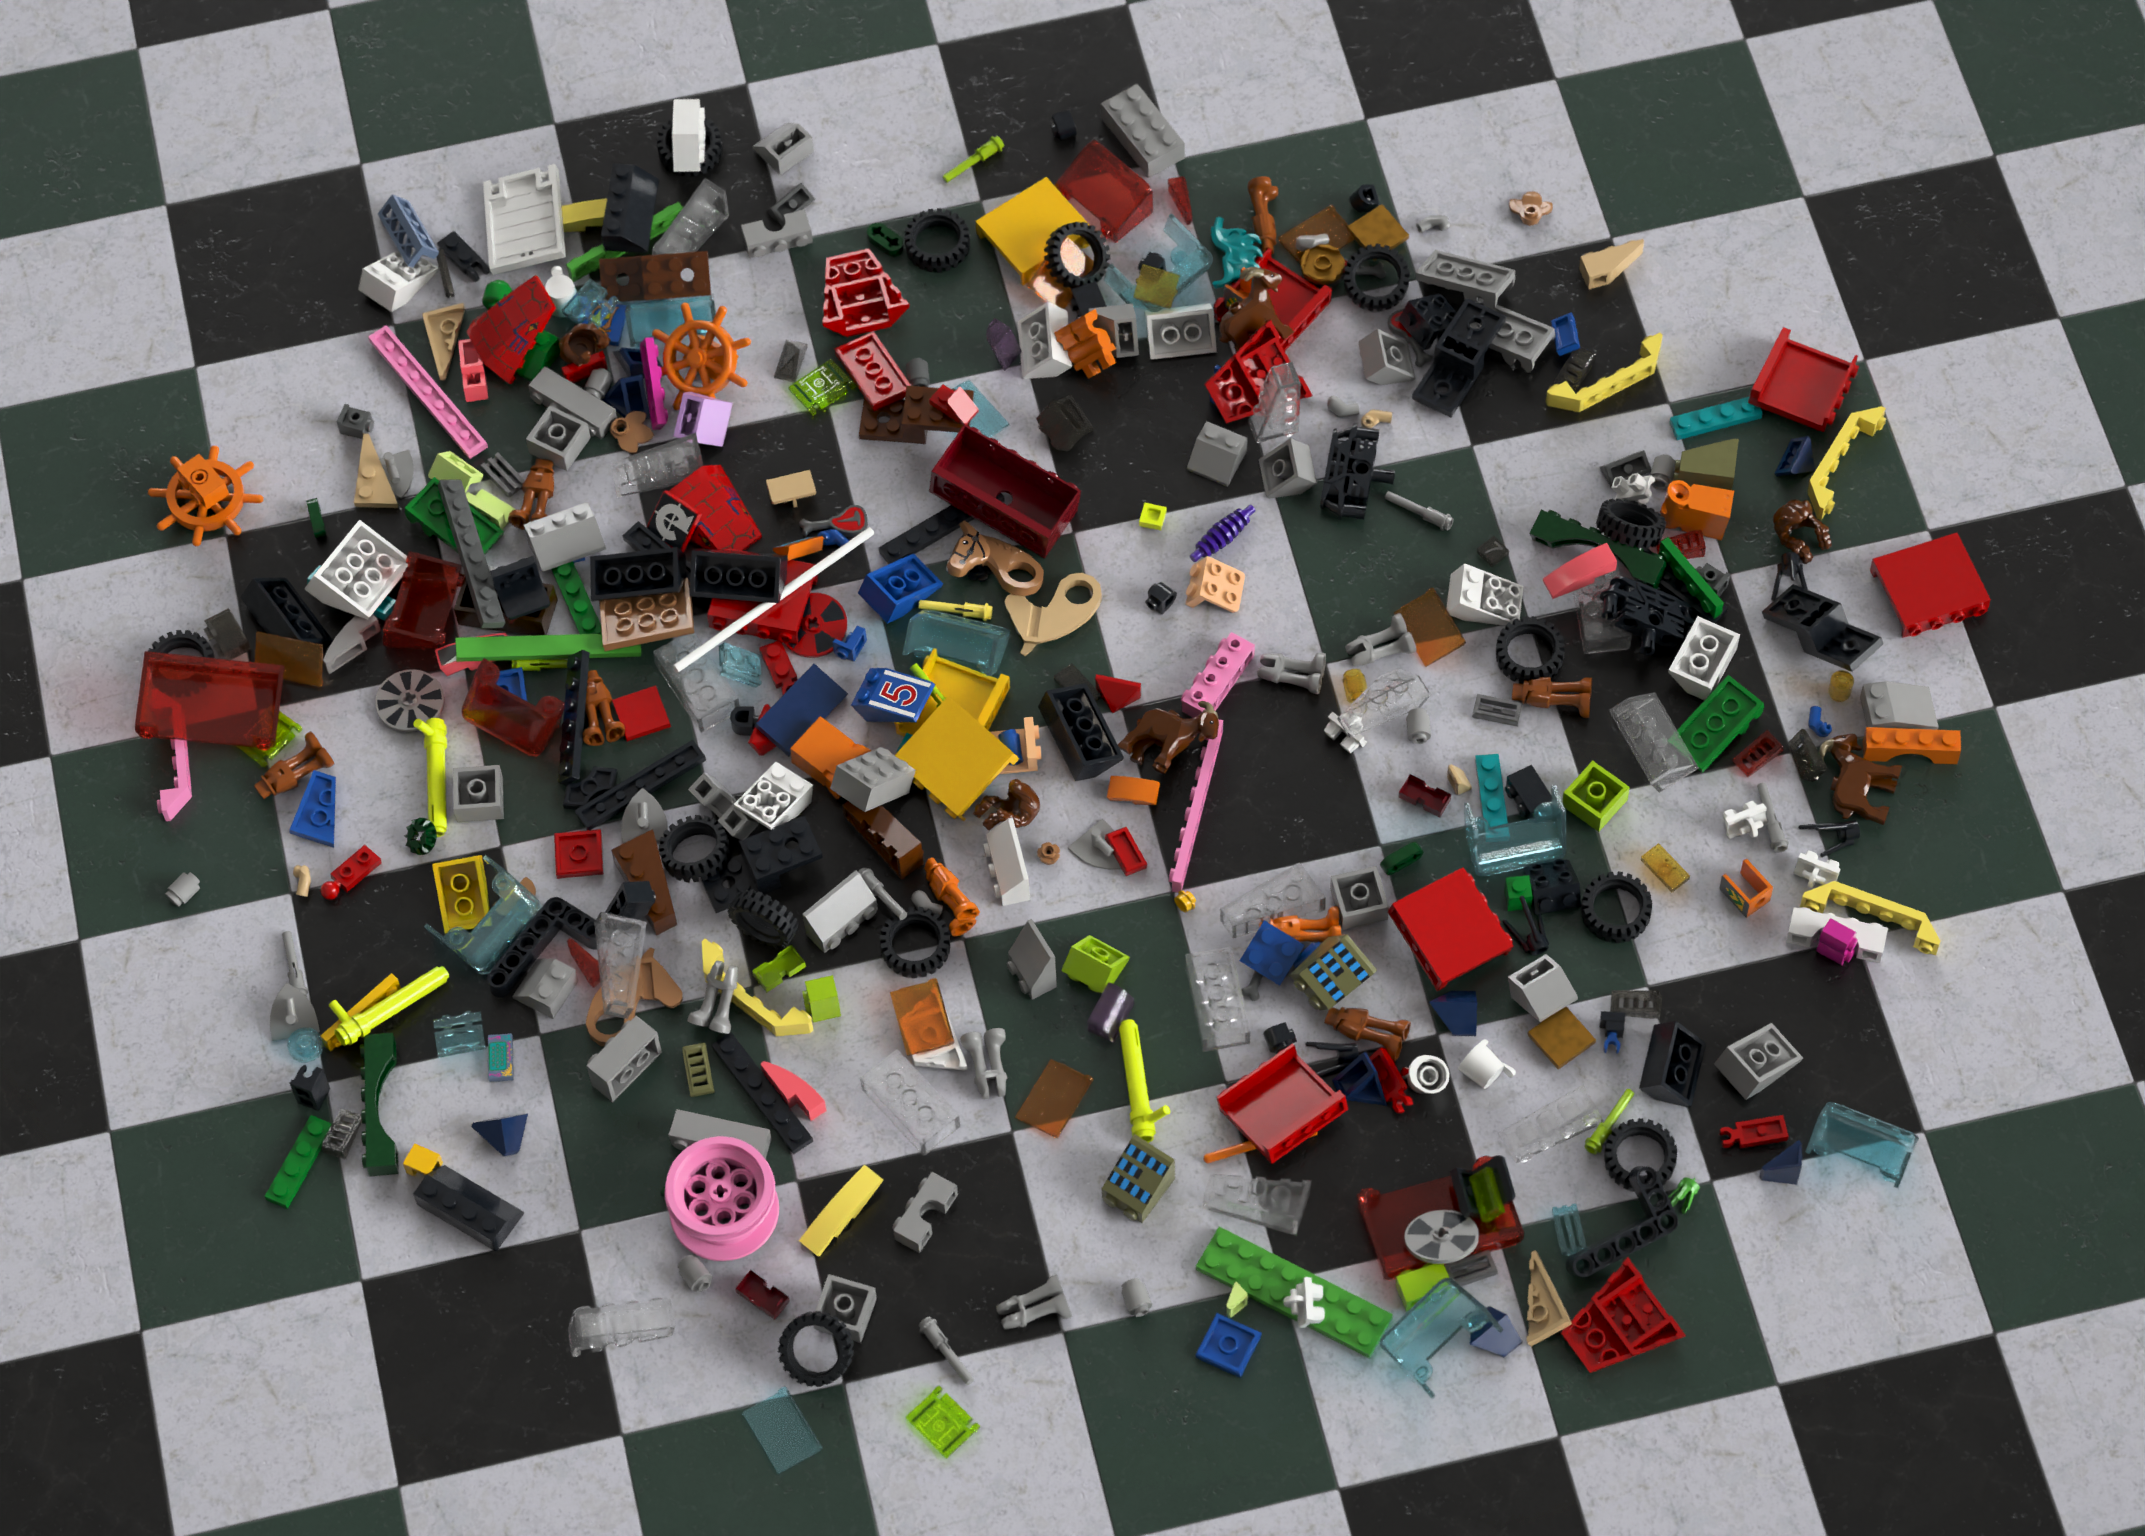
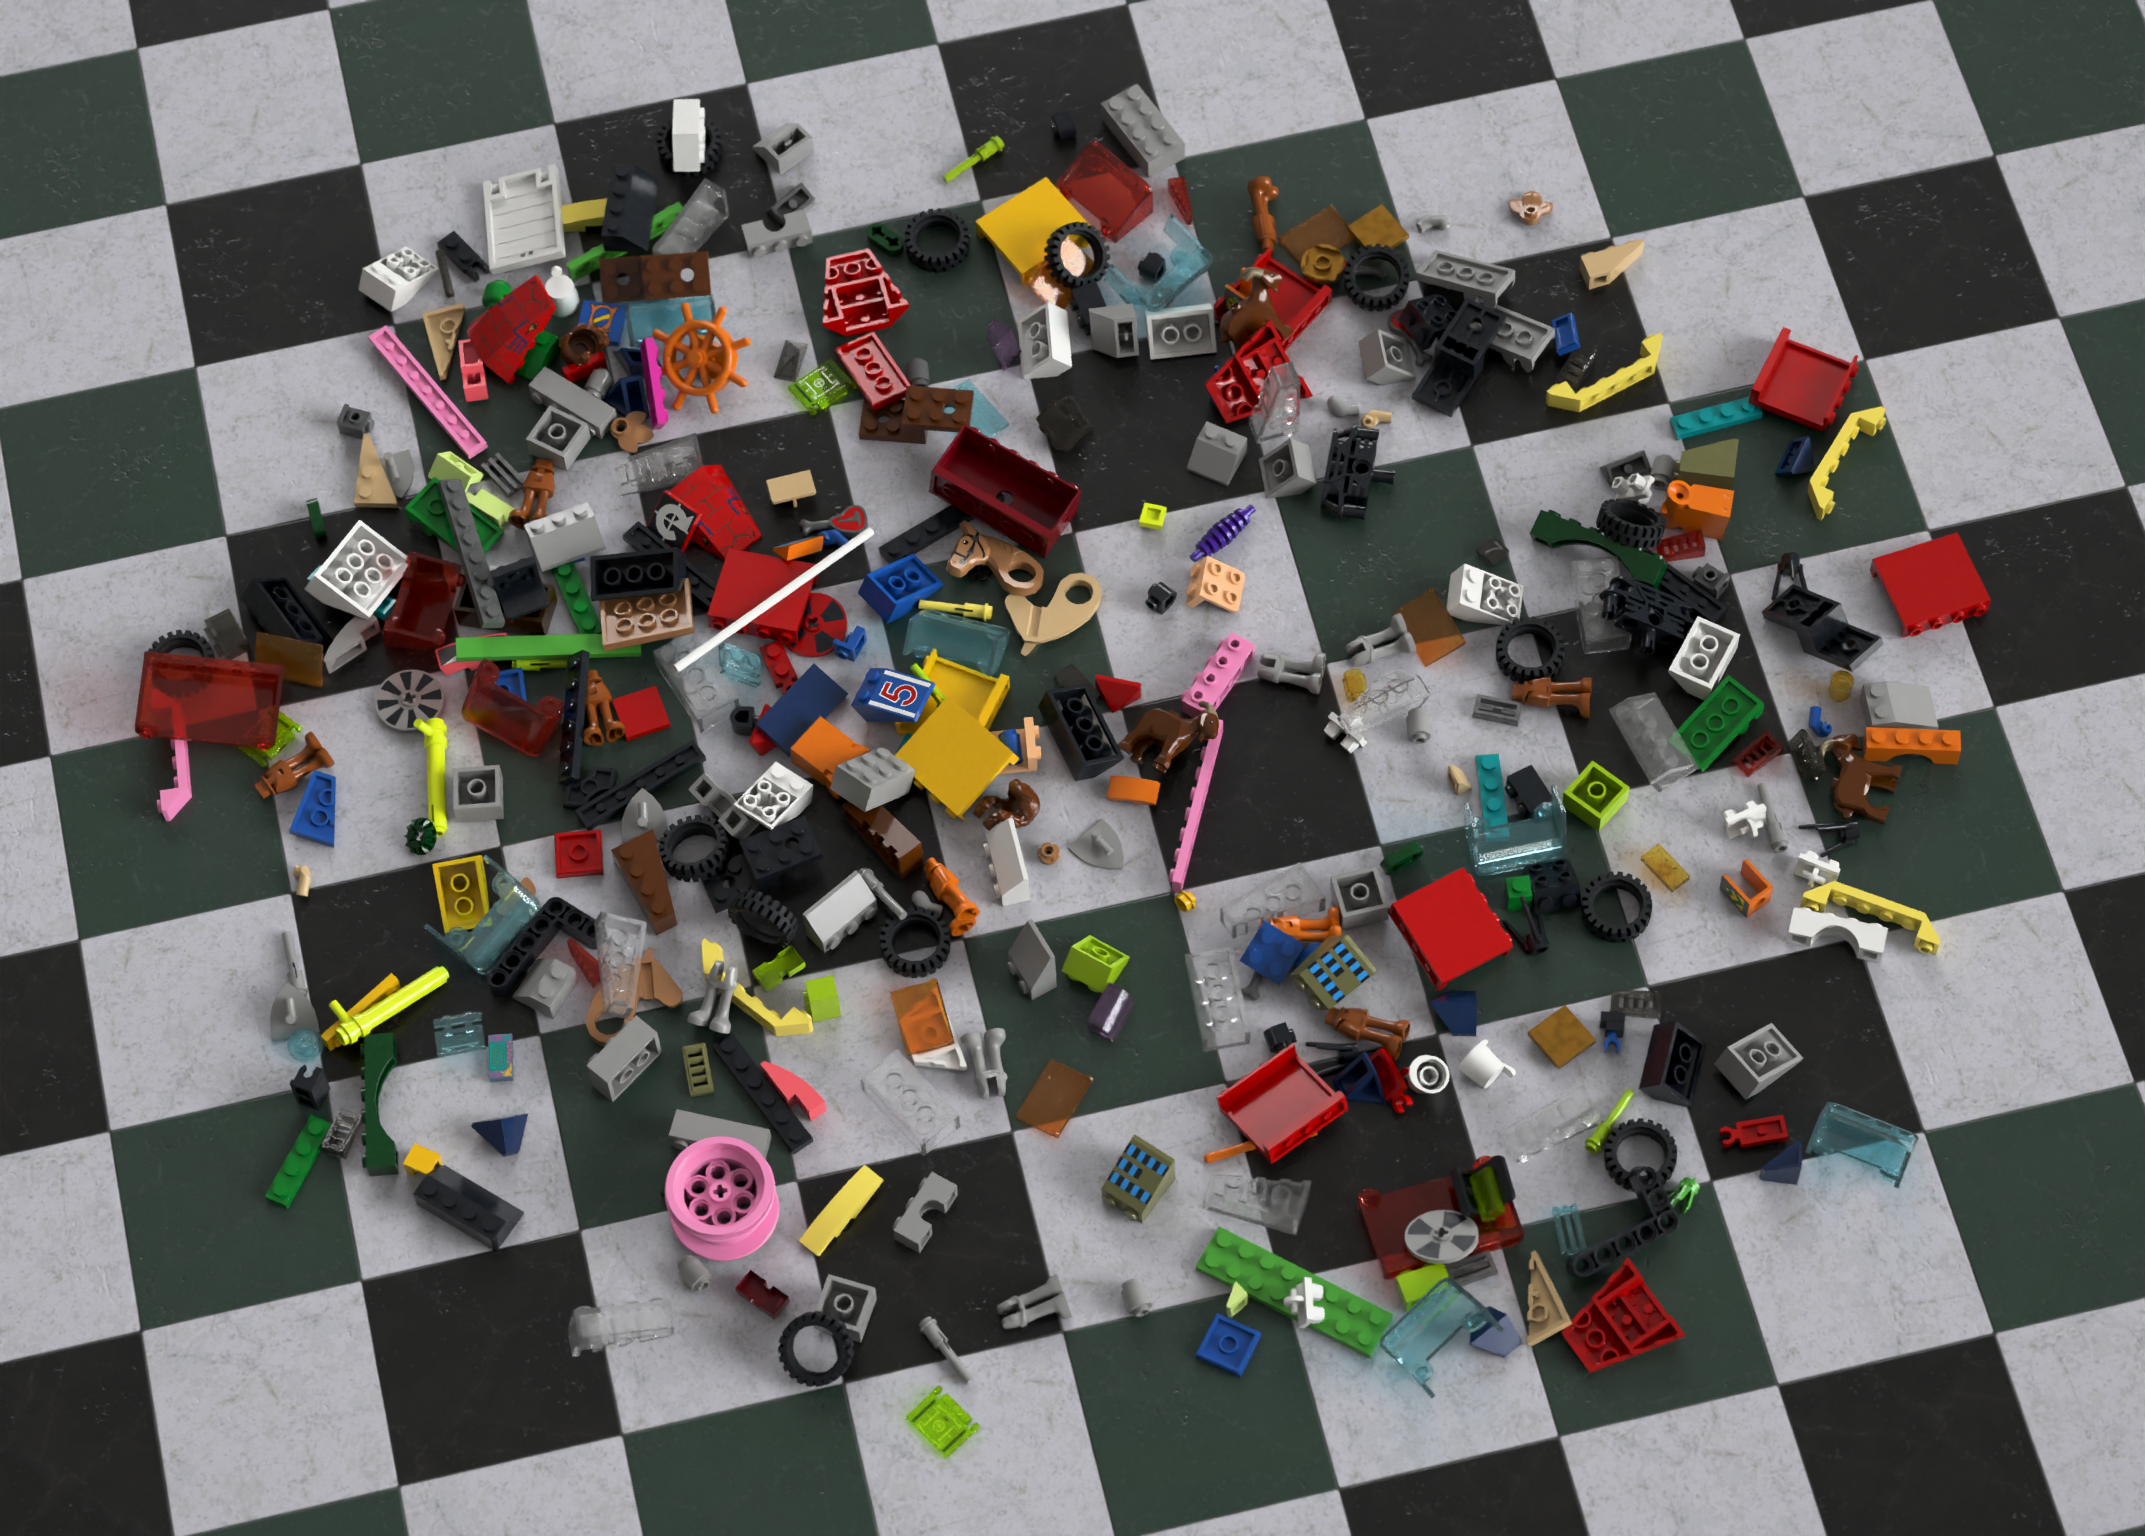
orange piece [148,445,264,547] -> none
light grey brick [165,872,200,907] -> none
red plate [320,845,382,900] -> none
sand blue fence [378,194,439,268] -> none
clear light blue plate [562,279,619,328] -> none
black slope [601,881,656,939] -> none
lavender slope [673,392,733,447] -> none
black slope [690,548,788,603] -> none
clear light blue piece [742,1387,822,1474] -> none
slope [929,384,979,425] -> none
orange hips [1054,309,1116,379] -> none
red tile [1105,827,1148,876] -> none
neon yellow cylinder [1119,1019,1170,1143] -> none
clear yellow piece [1133,264,1180,309] -> none
teal piece [1211,217,1263,289] -> none
light grey arm [1295,233,1329,251] -> none
black plate [1350,184,1380,212] -> none
light grey pin [1385,491,1454,531] -> none
dark red piece [1399,774,1451,818] -> none
light grey slope [1508,954,1578,1022] -> none
coral slope [1543,543,1617,599] -> none
green plate [1659,537,1724,618] -> none
reddish brown hair [1773,499,1832,564] -> none
dark pink brick [1816,918,1858,965] -> none

